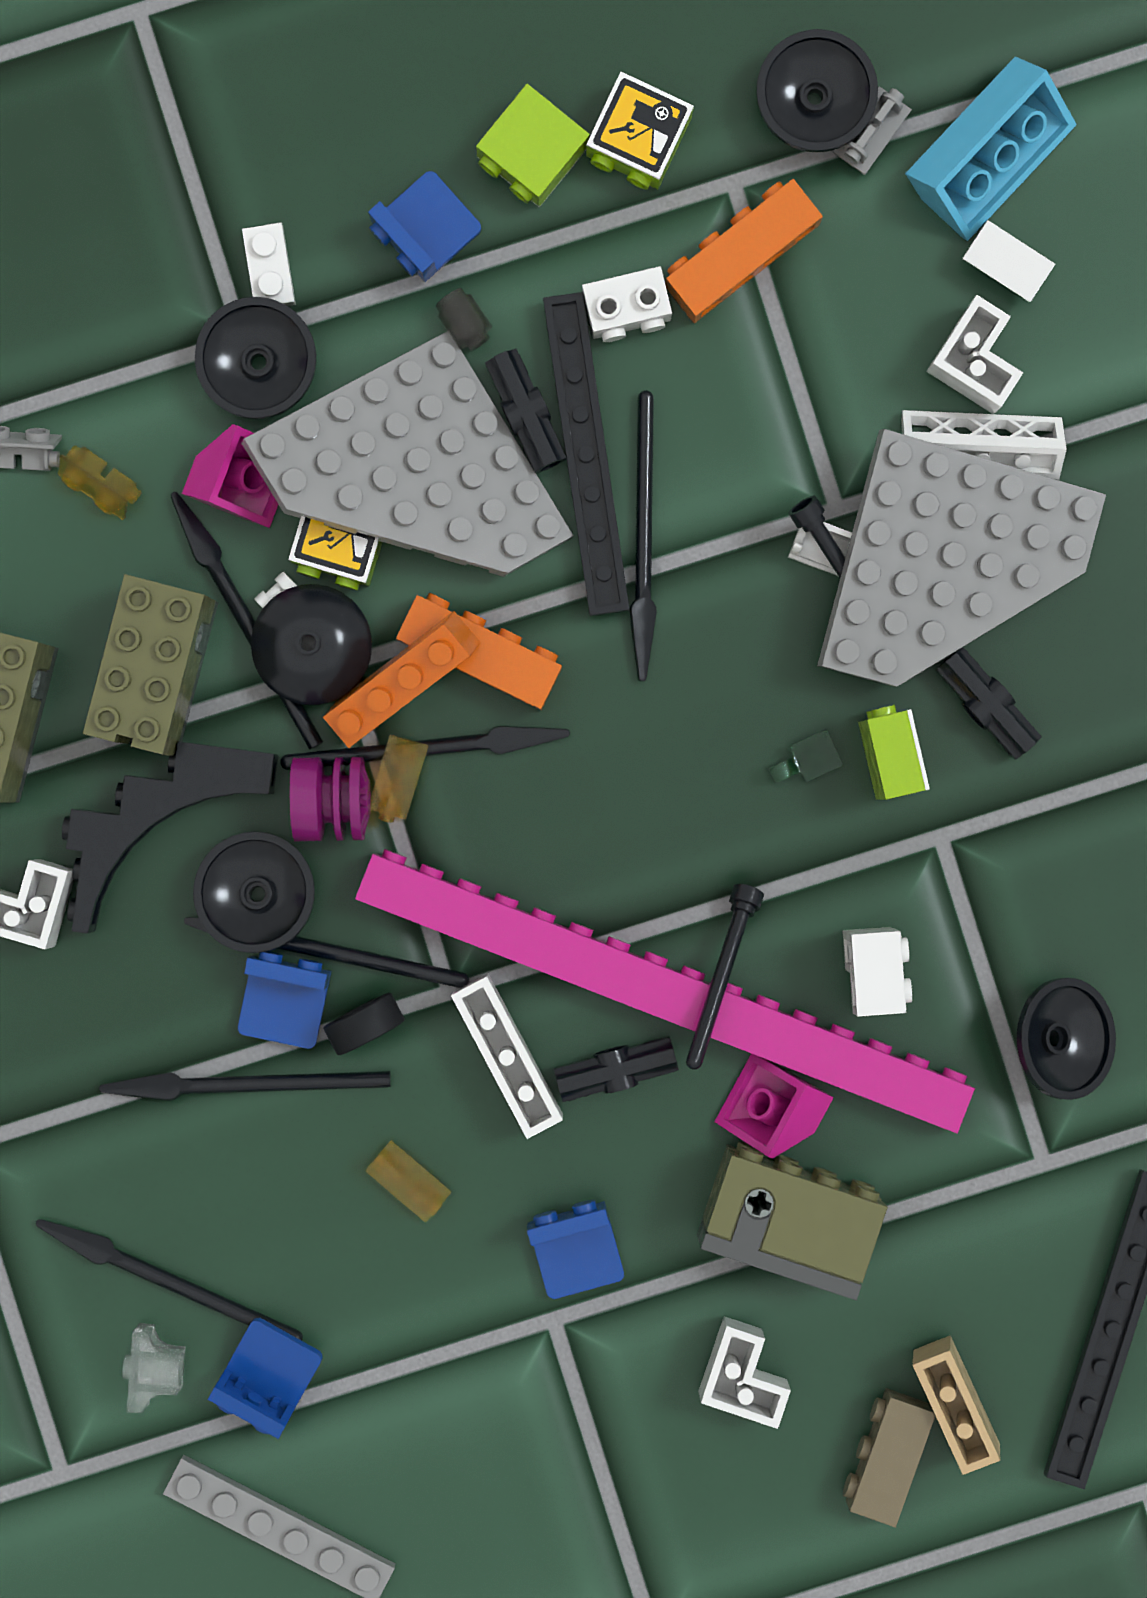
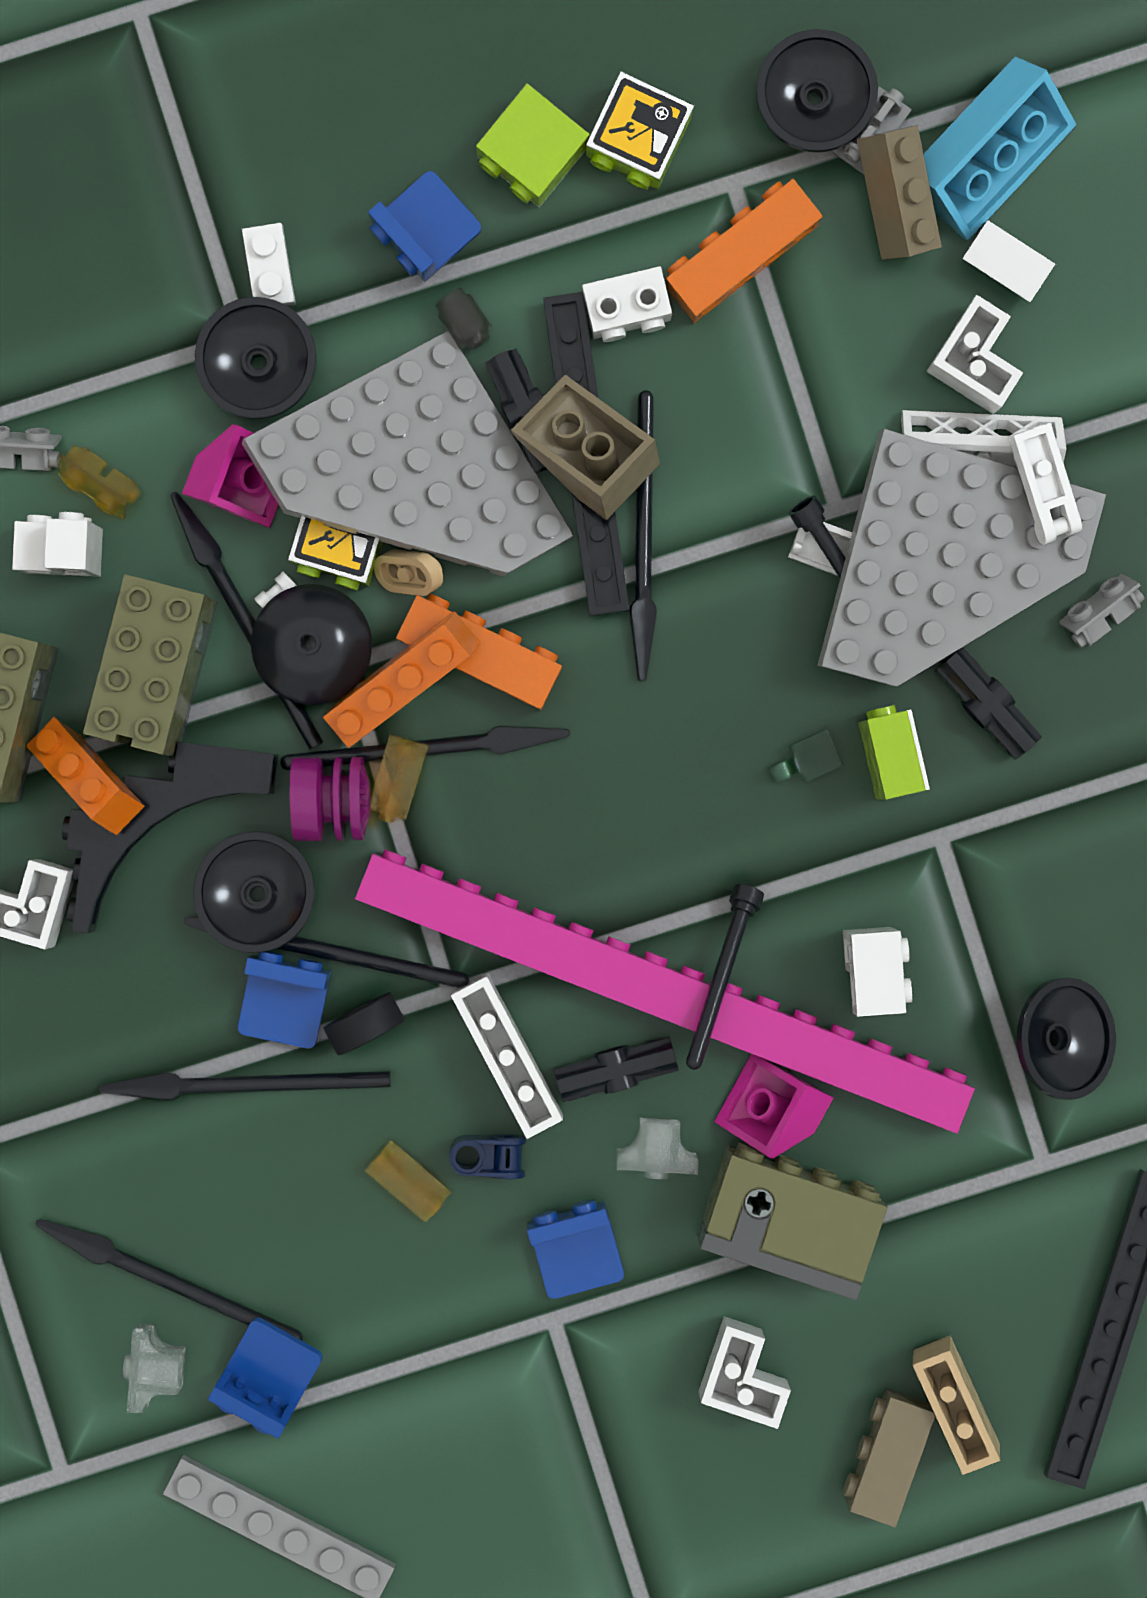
none -> white brick [12,512,103,577]
none -> orange brick [26,717,144,836]
none -> tan plate [374,549,443,596]
none -> dark blue piece [449,1134,526,1179]
none -> dark tan slope [511,375,660,520]
none -> clear brick [616,1117,699,1179]
none -> dark tan brick [857,125,942,260]
none -> white plate [1008,423,1082,545]
none -> light grey hinge [1058,574,1145,648]

